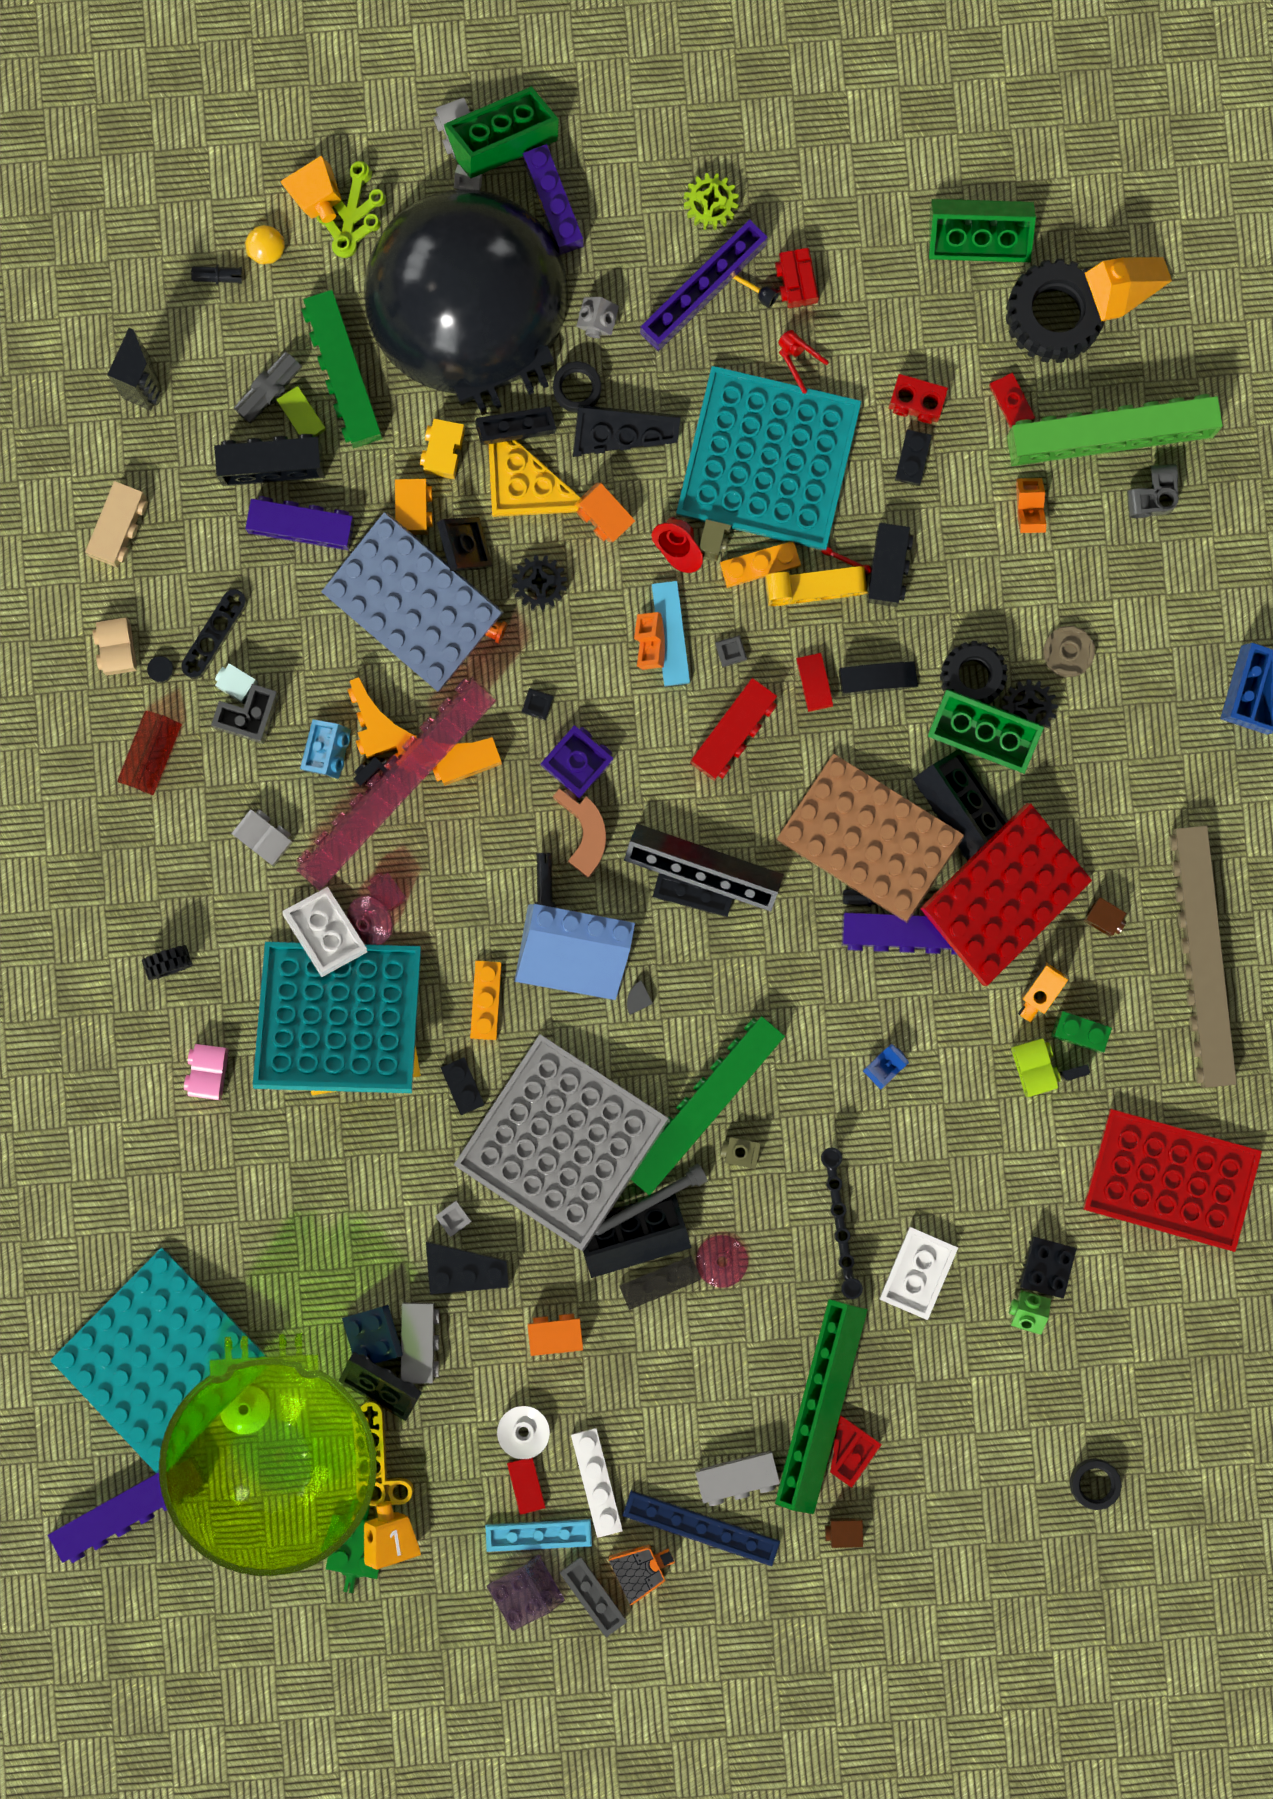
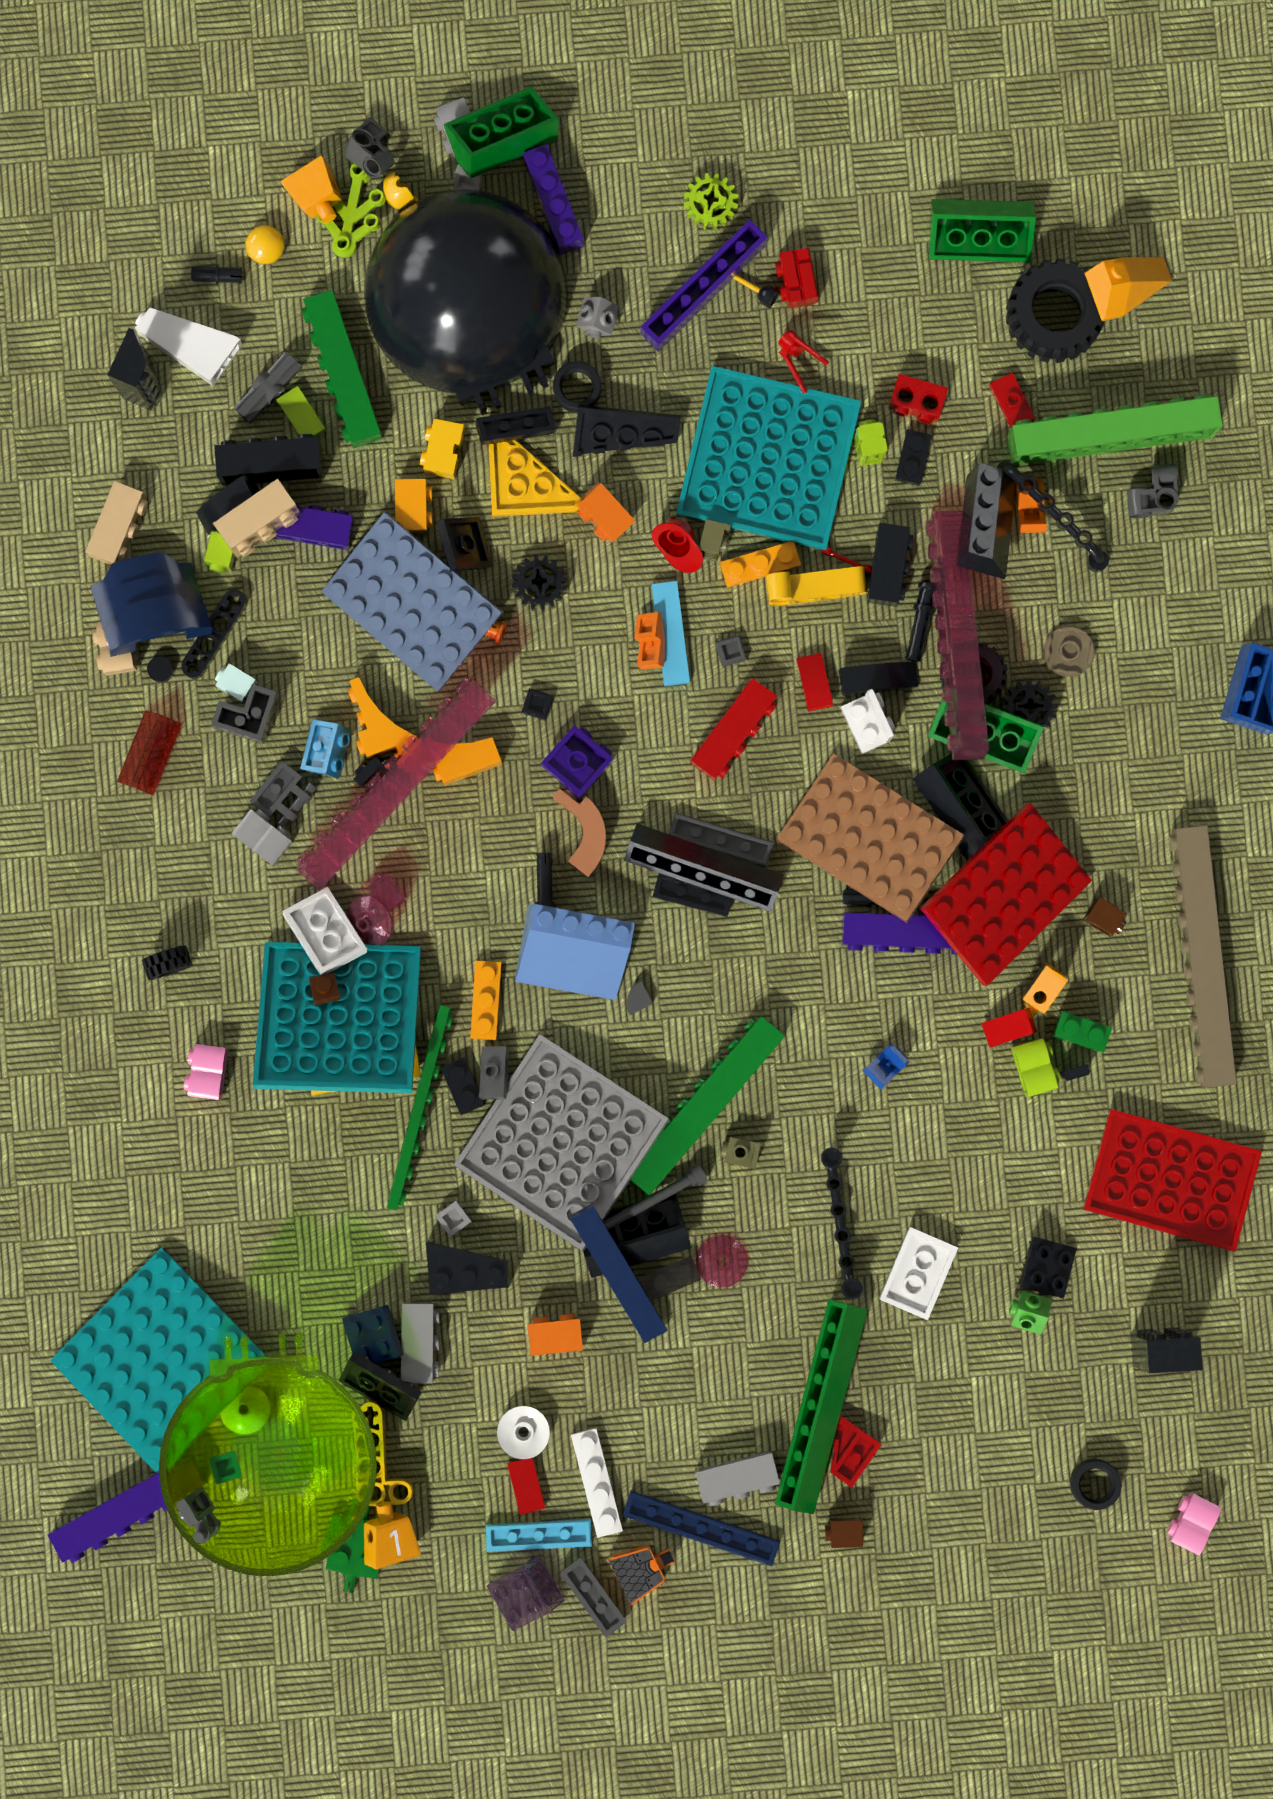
none -> dark blue slope [91,552,212,657]
none -> white slope [135,308,243,386]
none -> dark grey plate [176,1485,221,1543]
none -> black slope [196,475,260,535]
none -> lime brick [204,531,236,573]
none -> green plate [209,1450,243,1485]
none -> tan brick [213,479,300,558]
none -> dark grey plate [250,761,317,829]
none -> reddish brown plate [309,973,340,1005]
none -> dark grey piece [344,117,395,178]
none -> yellow hair [383,172,419,210]
none -> green plate [386,1005,453,1210]
none -> dark grey plate [479,1046,509,1100]
none -> dark blue tile [569,1203,667,1343]
none -> dark grey tile [669,813,774,868]
none -> white bracket [841,689,896,754]
none -> lime brick [854,419,888,466]
none -> black pin [905,582,941,662]
none -> clear pink brick [925,511,989,760]
none -> black slope [956,462,1016,579]
none -> red tile [981,1007,1037,1048]
none -> black bar [997,461,1109,572]
none -> black brick [1131,1327,1203,1373]
none -> bright pink brick [1167,1492,1222,1556]

